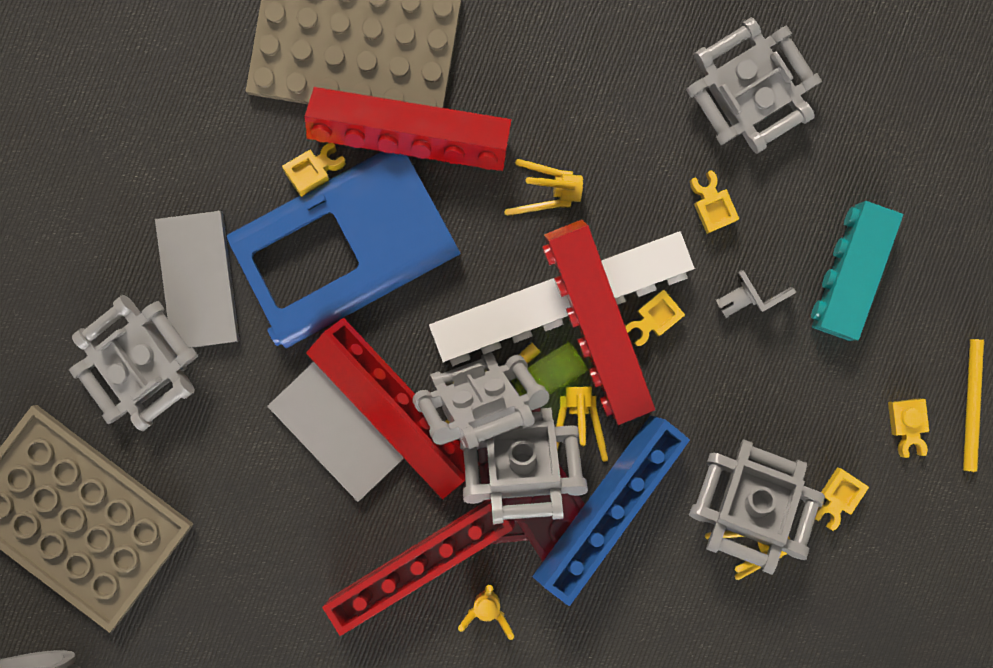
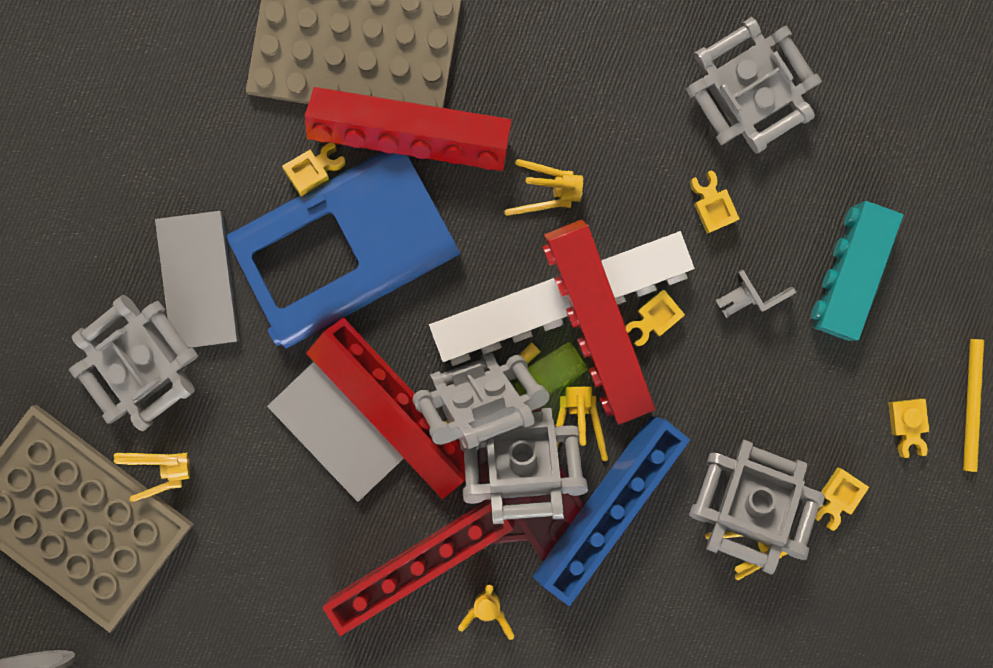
none -> yellow plant [113,453,190,502]

